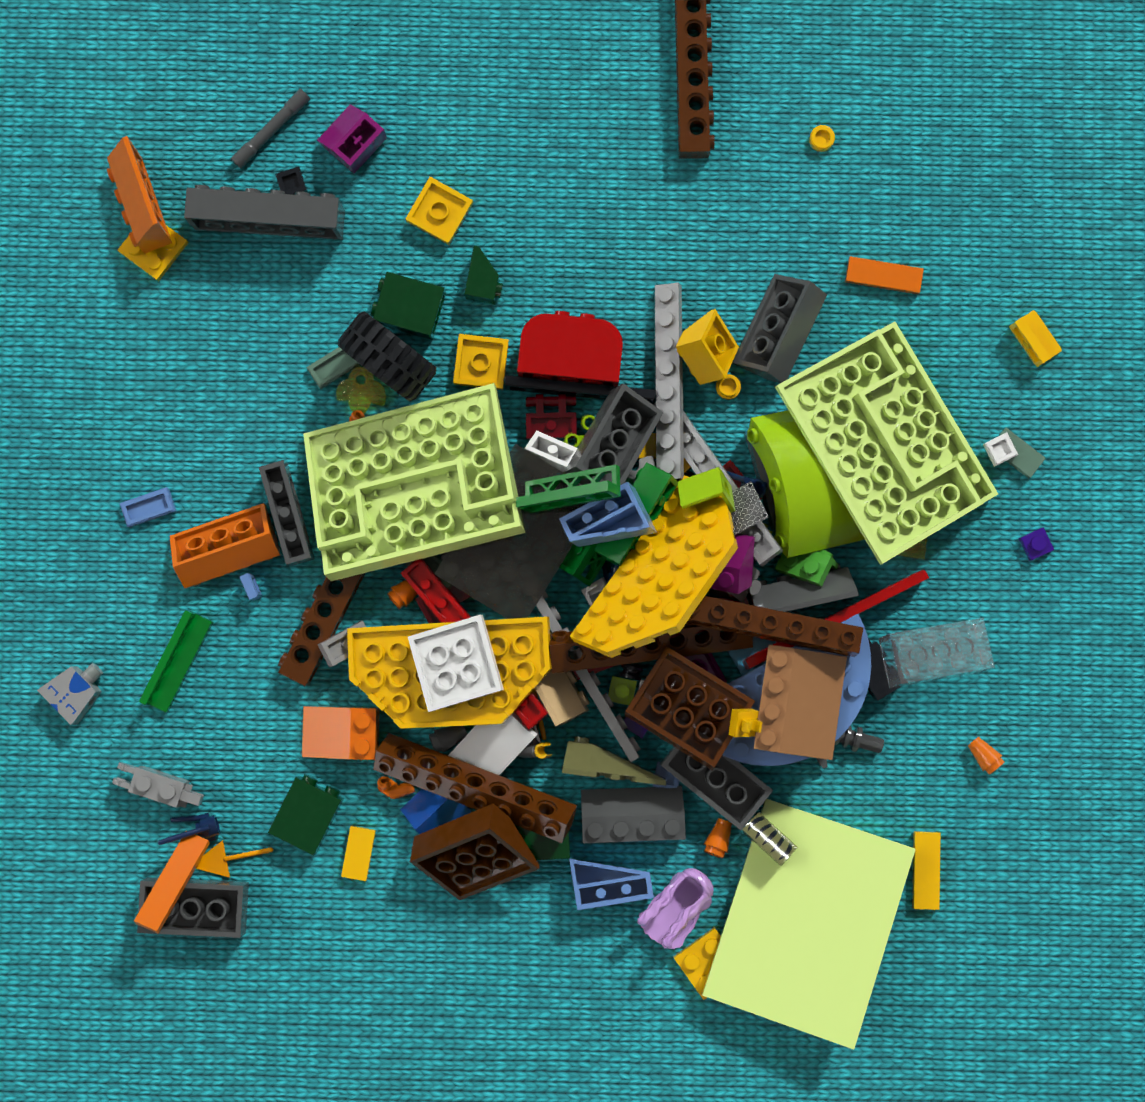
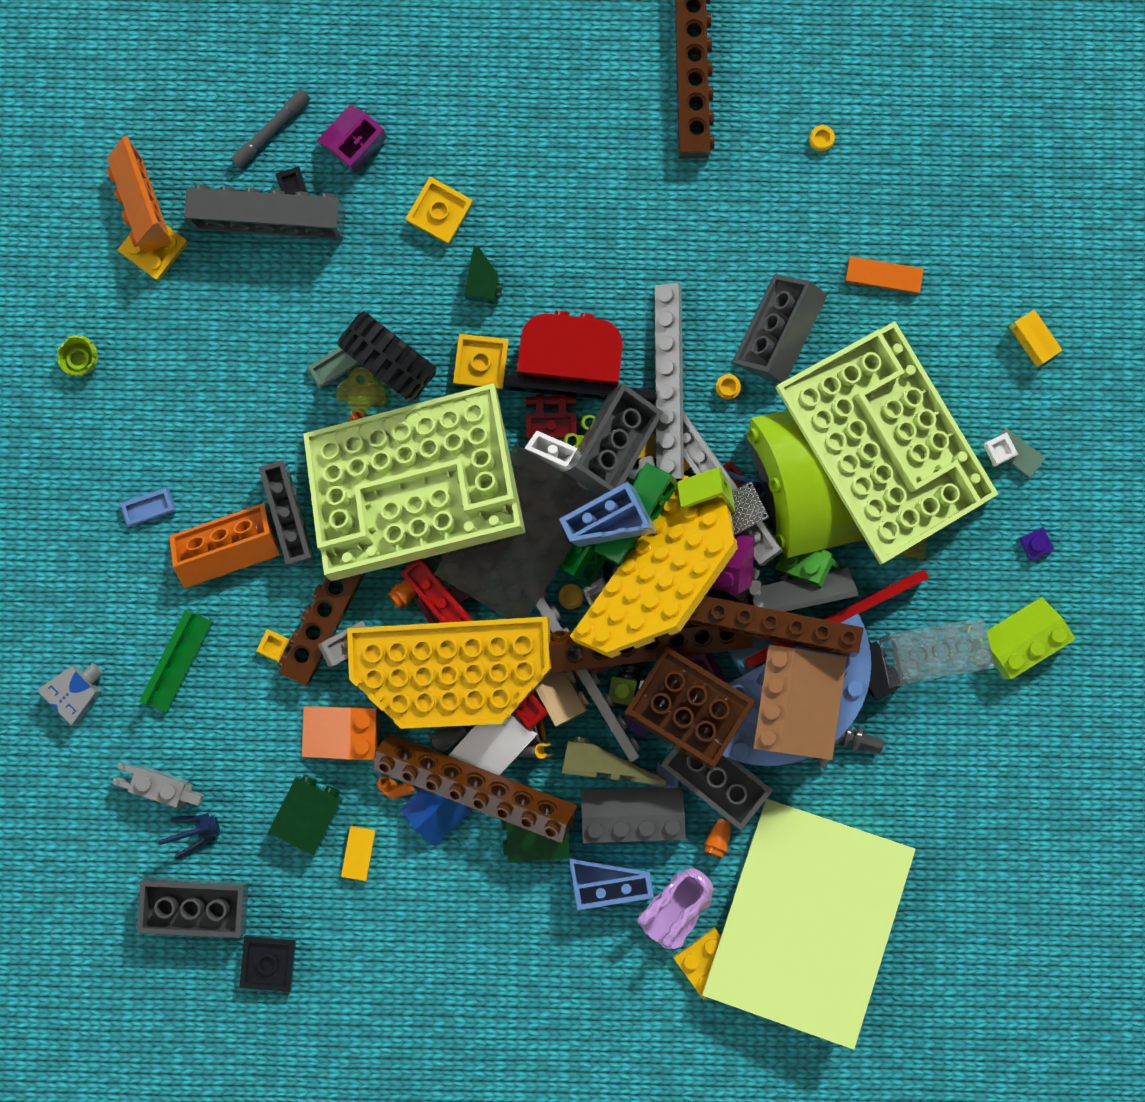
orange tile [134,831,210,934] -> none
light orange piece [196,840,273,878] -> none
medium blue tile [240,573,262,601] -> none
dark green brick [371,272,446,340] -> none
white plate [408,614,504,712] -> none
reddish brown slope [410,804,539,900] -> none
green fence [516,465,621,513] -> none
yellow slope [676,309,739,385] -> none
yellow tile [729,709,762,737] -> none
olive brick [742,812,798,866] -> none
yellow tile [912,831,941,910] -> none
orange cone [968,737,1005,775] -> none
none -> lime hair [57,335,98,376]
none -> black plate [239,935,297,992]
none -> yellow tile [256,629,290,662]
none -> yellow plate [559,584,584,609]
none -> lime slope [977,597,1076,679]

